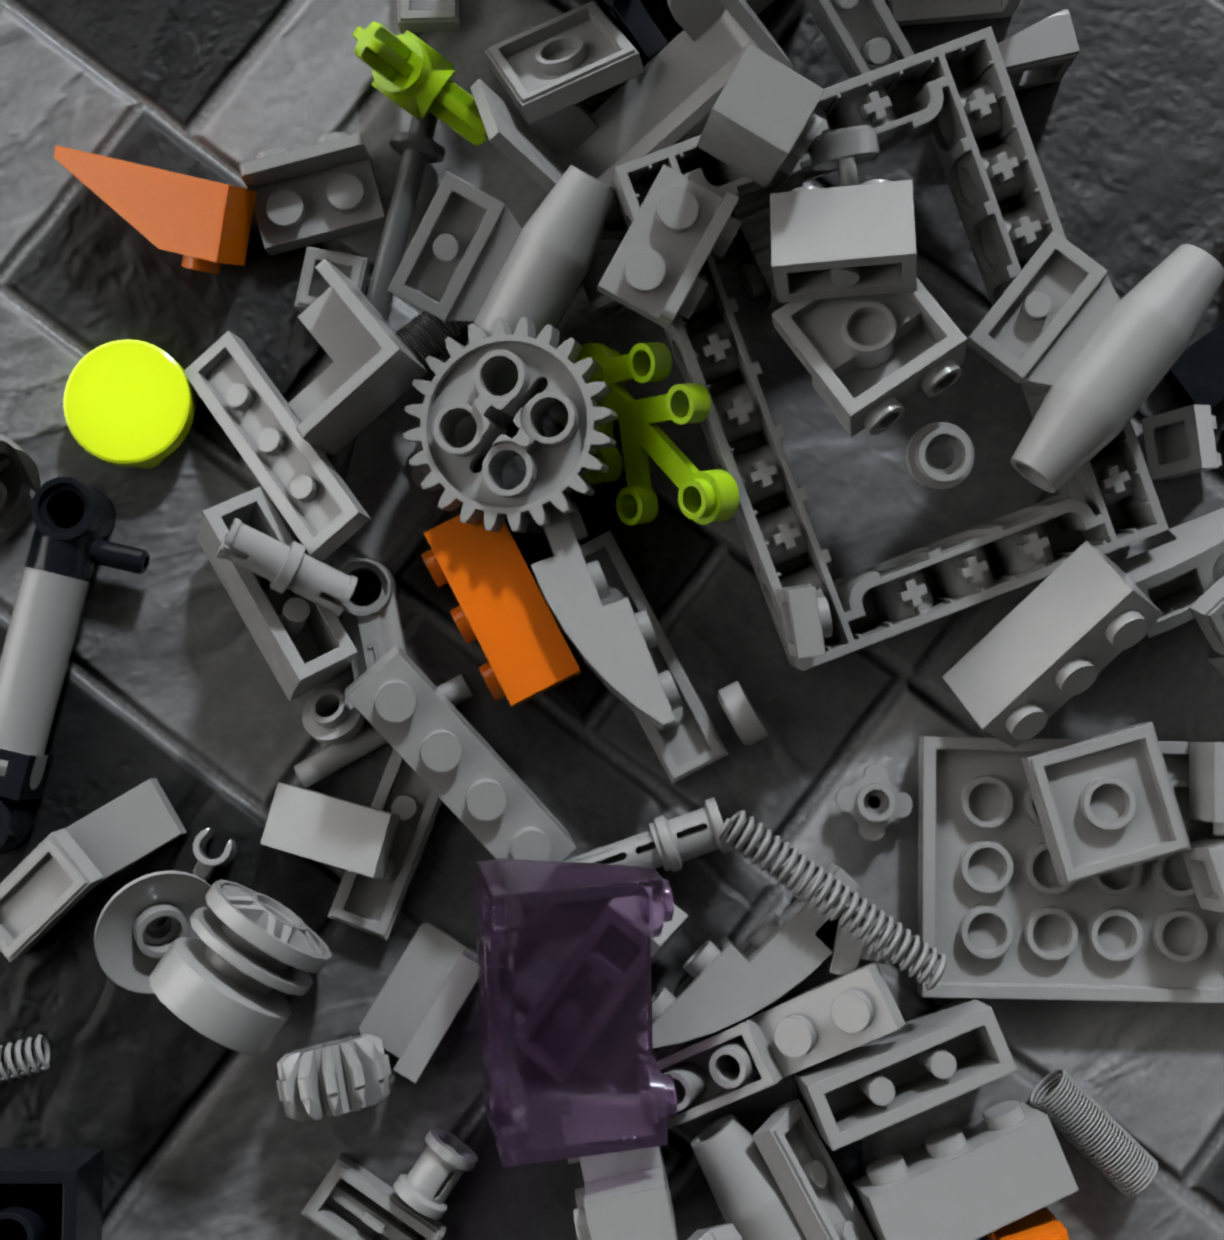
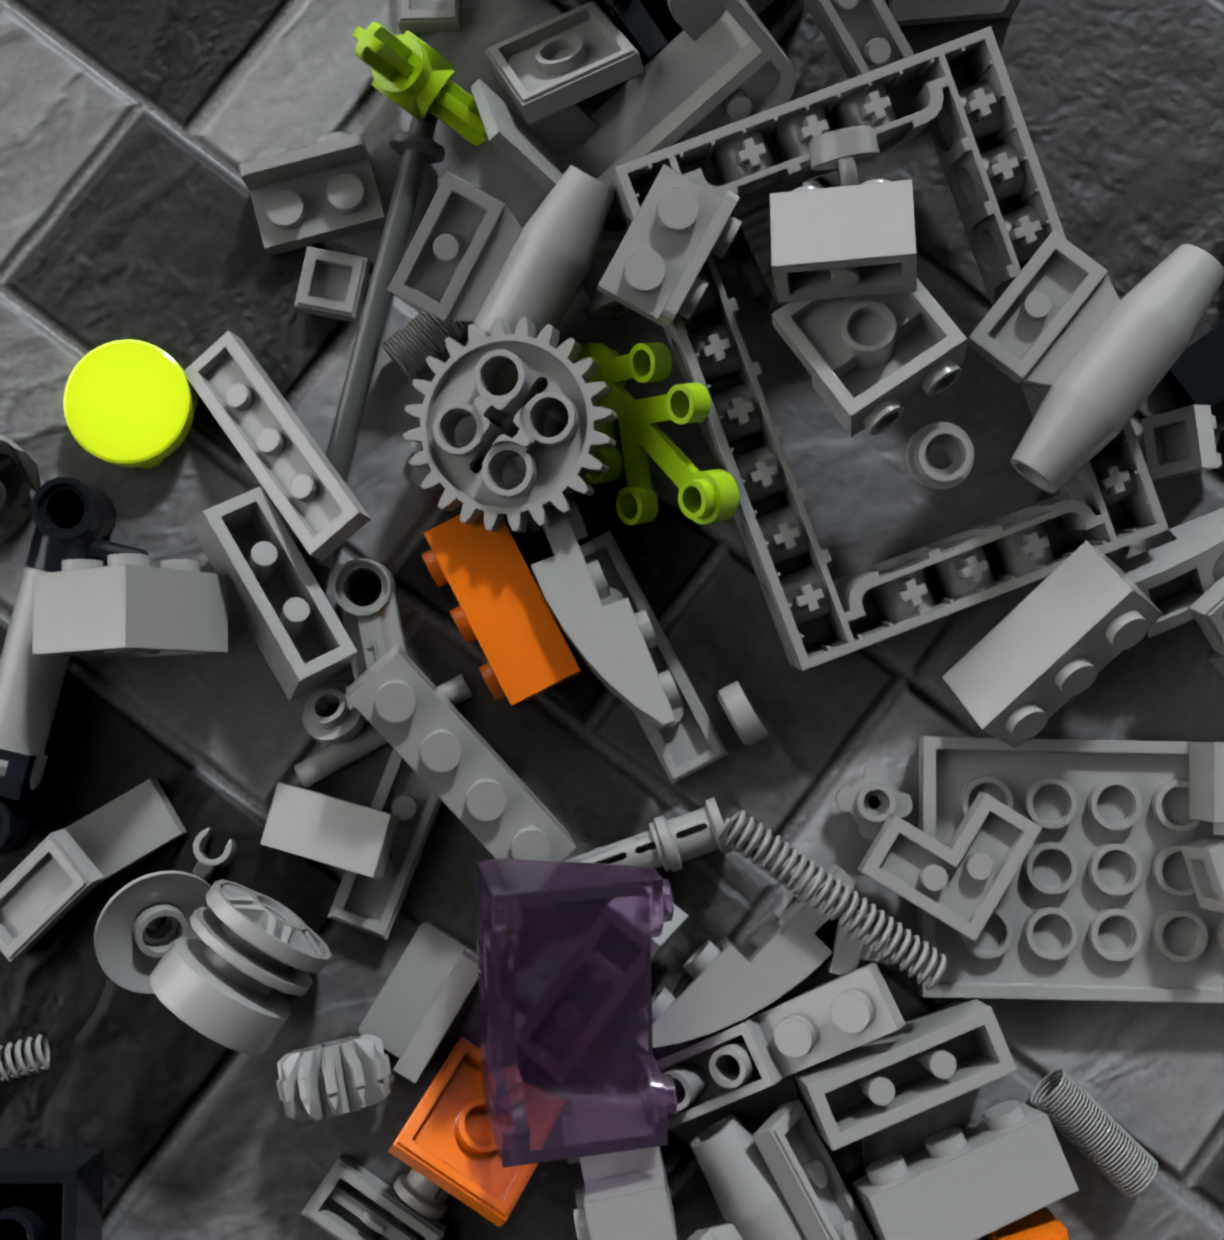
orange slope [53,145,257,274] -> none
light grey pin [216,518,358,616] -> none
light grey panel [287,258,428,456] -> none
light grey brick [697,44,825,188] -> none
light grey plate [777,584,833,659] -> none
light grey slope [997,9,1080,91] -> none
light grey plate [1021,722,1192,886] -> none
none -> light grey brick [32,553,228,659]
none -> orange tile [388,1036,568,1228]
none -> light grey plate [857,792,1043,942]

